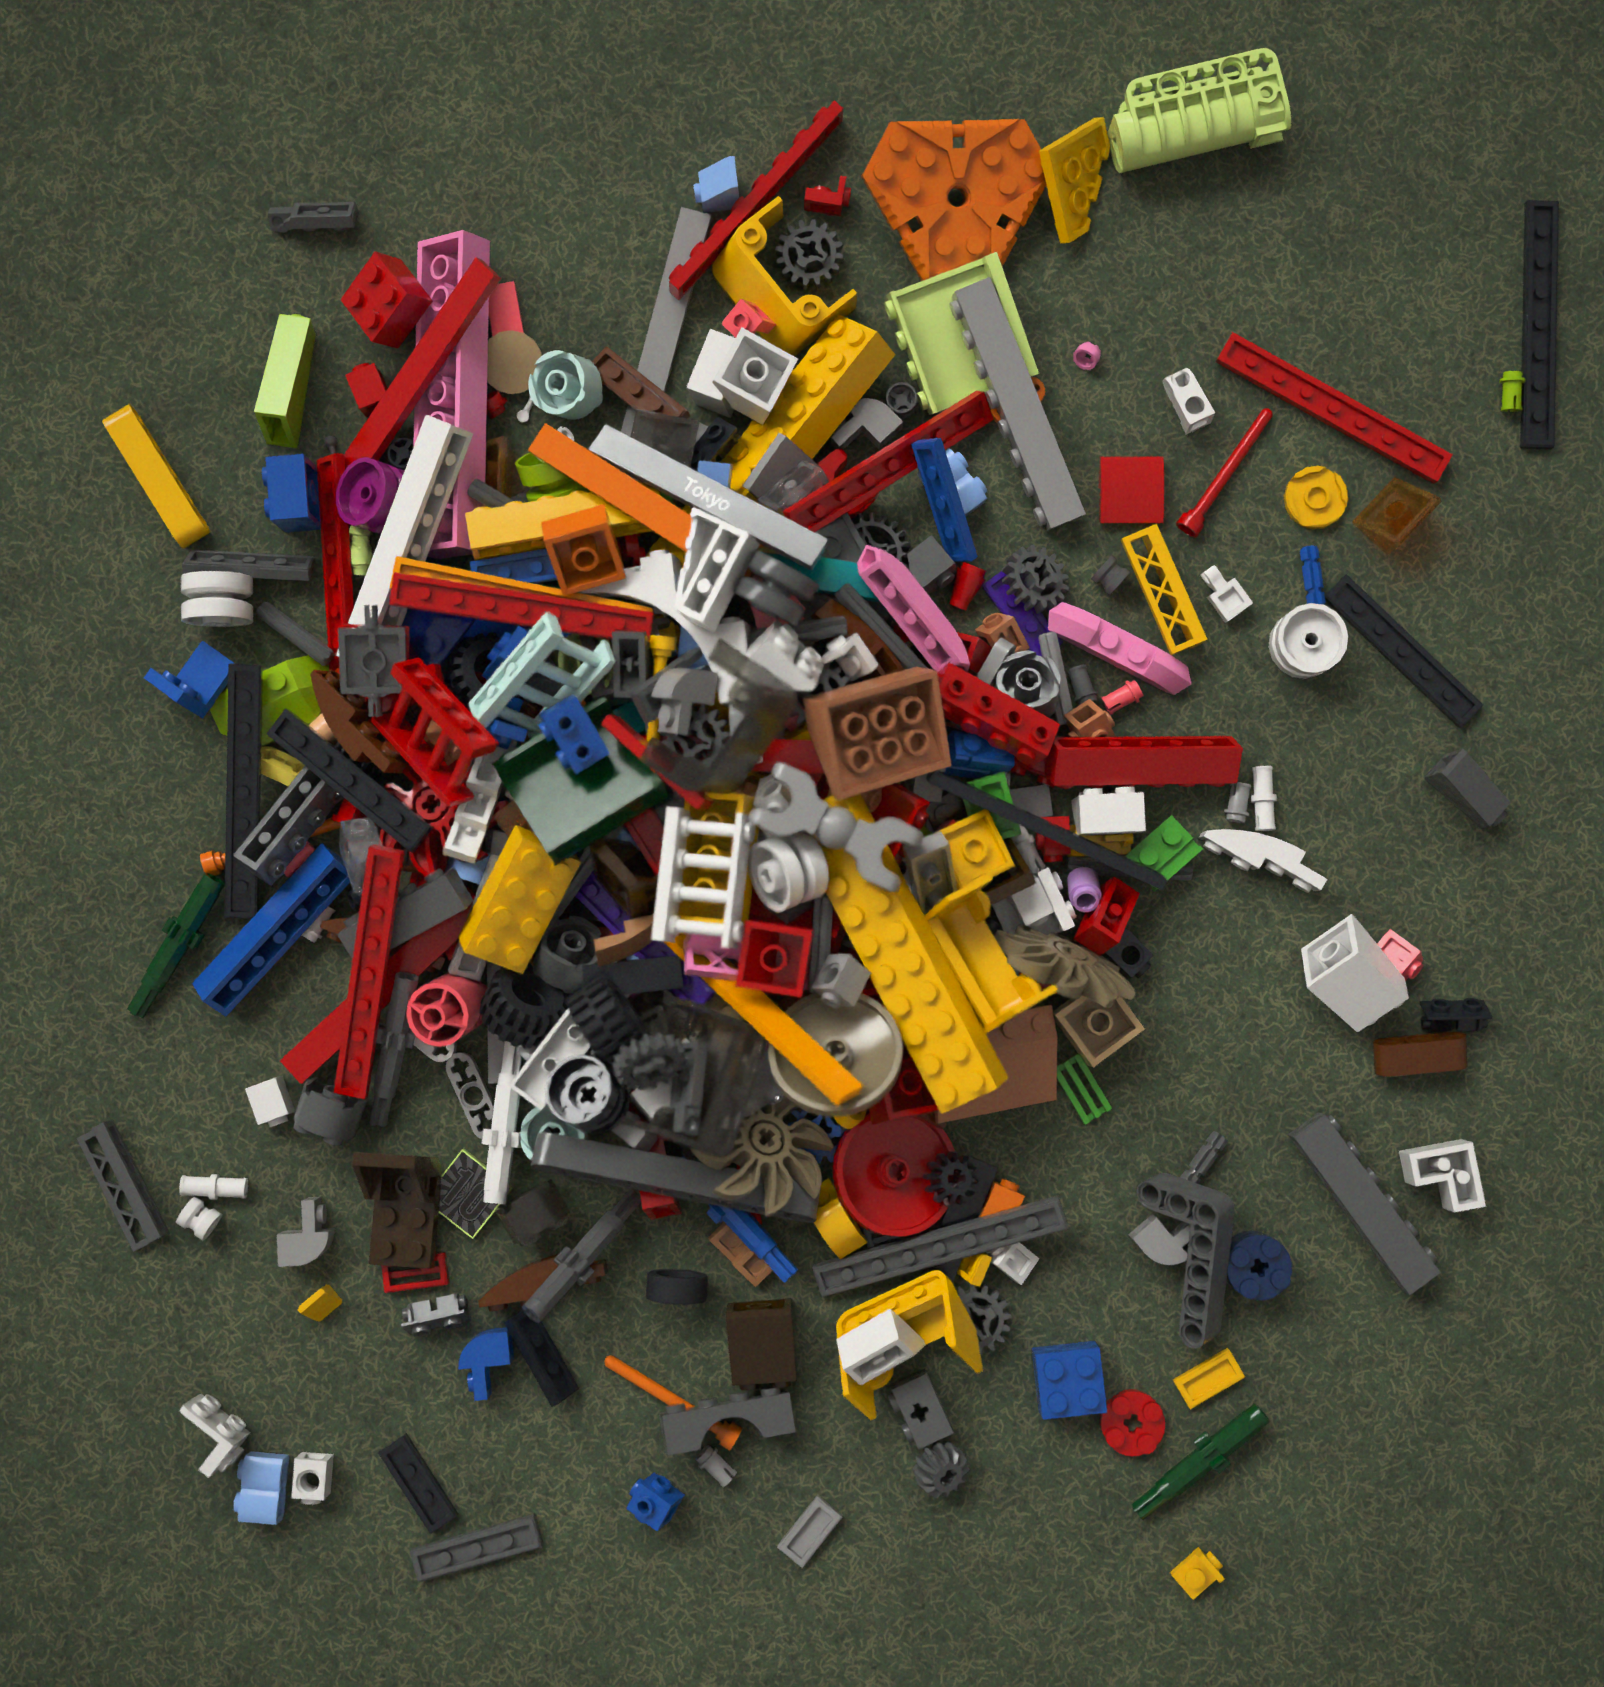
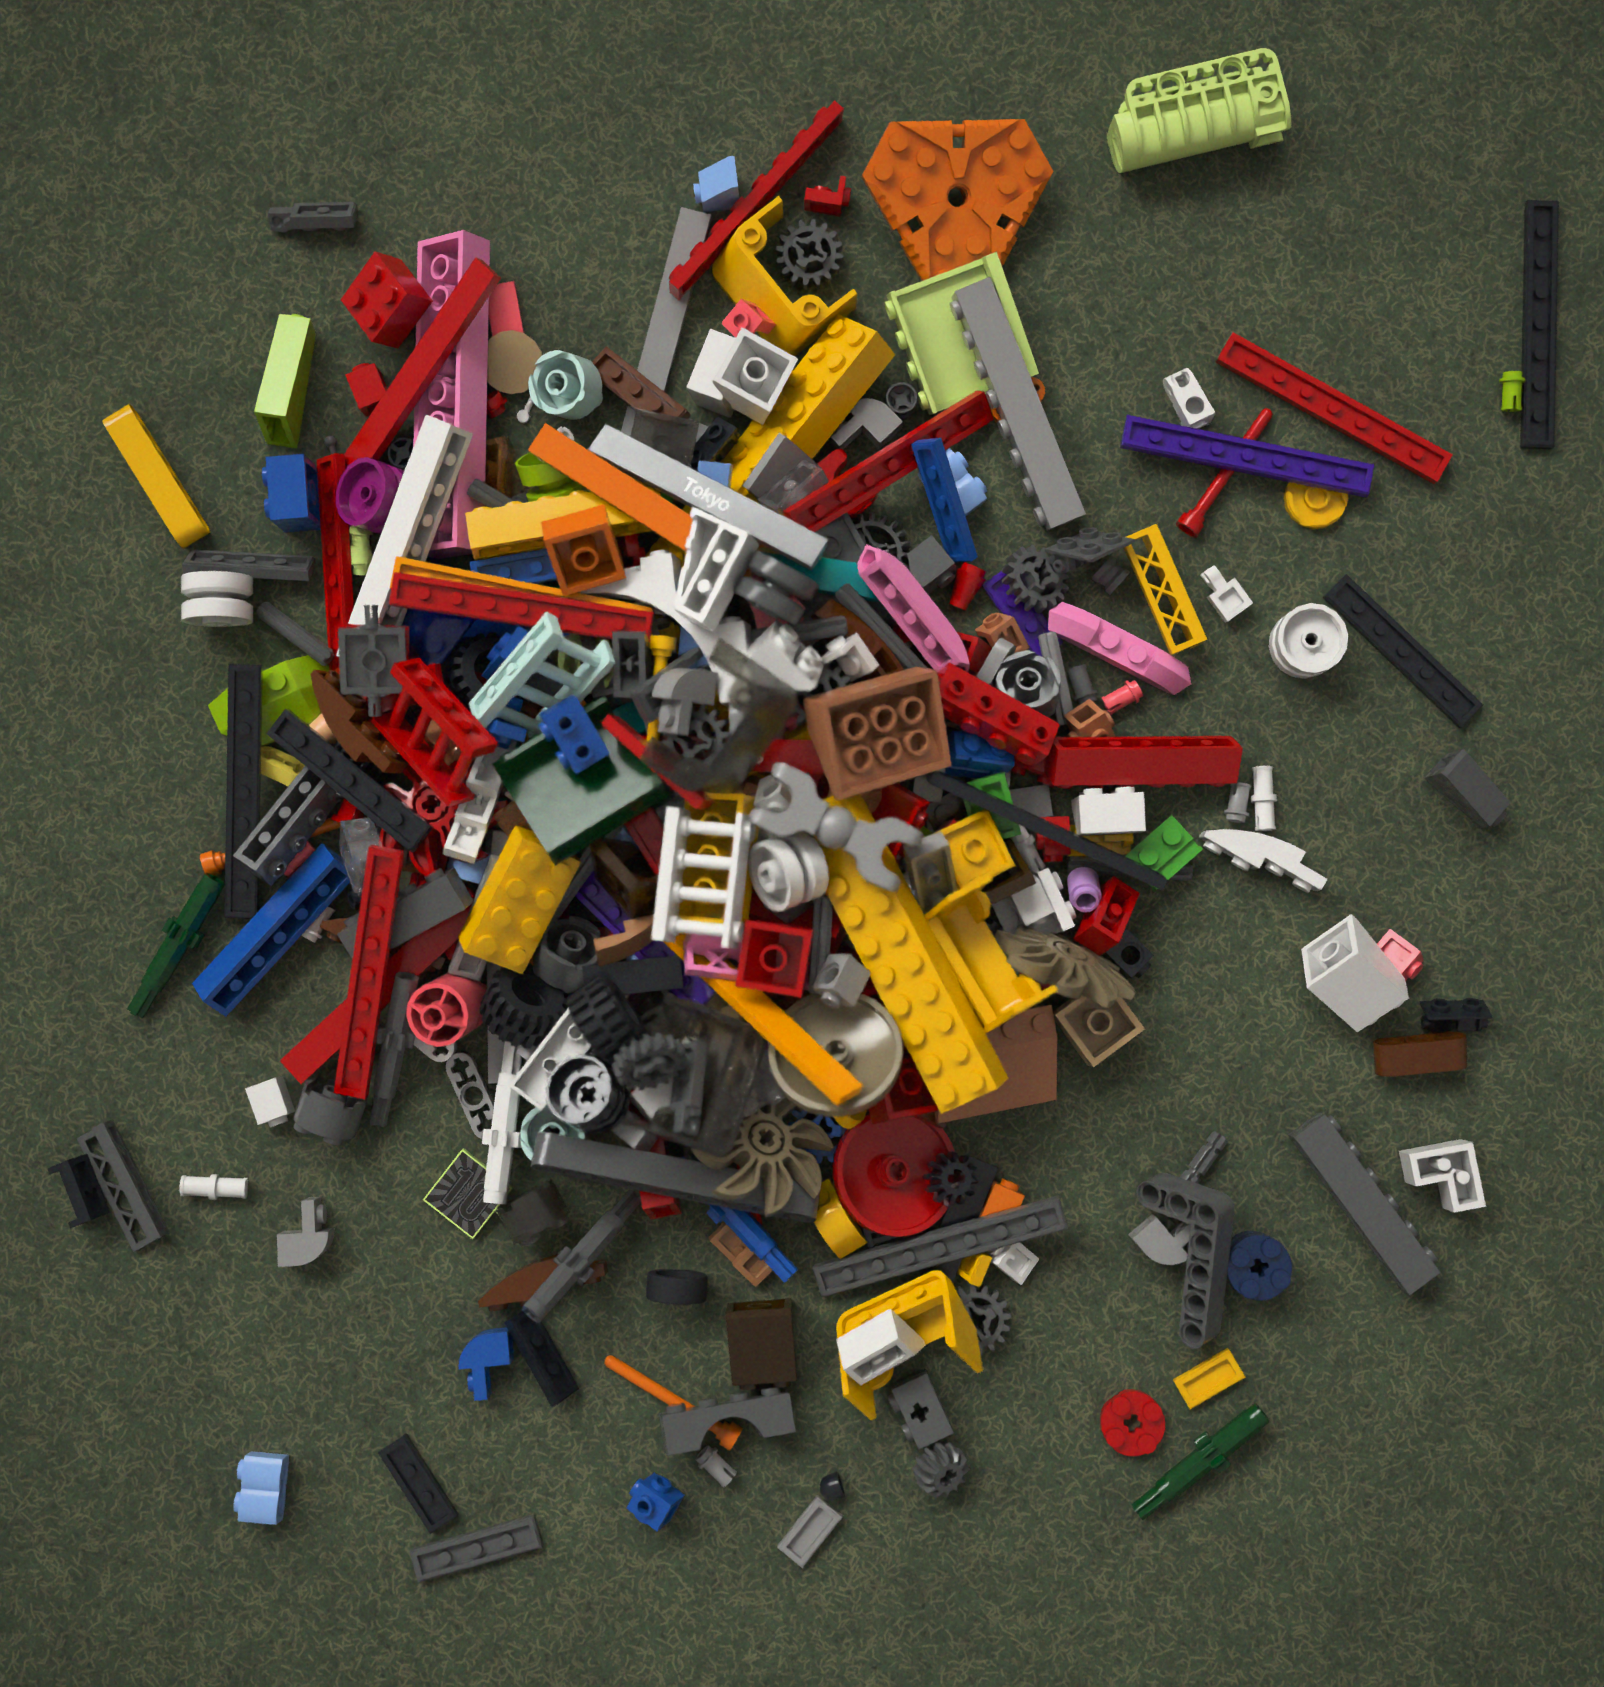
blue bracket [144,641,235,719] -> none
white wheel [176,1196,222,1241] -> none
white bracket [180,1394,251,1477] -> none
white brick [292,1452,334,1505] -> none
yellow slope [298,1284,342,1322] -> none
dark brown bracket [352,1152,442,1268] -> none
red tile [381,1252,450,1293] -> none
dark grey hinge [401,1293,471,1336] -> none
blue brick [1031,1341,1107,1420] -> none
yellow plate [1039,117,1110,243] -> none
bright green tile [1057,1054,1112,1125] -> none
bright pink hinge [1073,342,1101,370] -> none
red slope [1099,456,1164,523] -> none
yellow bracket [1170,1547,1225,1600] -> none
blue axle [1300,545,1326,605] -> none
clear orange slope [1352,477,1442,555] -> none
none -> black hinge [48,1154,110,1229]
none -> black hinge [820,1472,845,1501]
none -> dark grey hinge [1045,527,1135,574]
none -> dark purple tile [1120,415,1374,498]

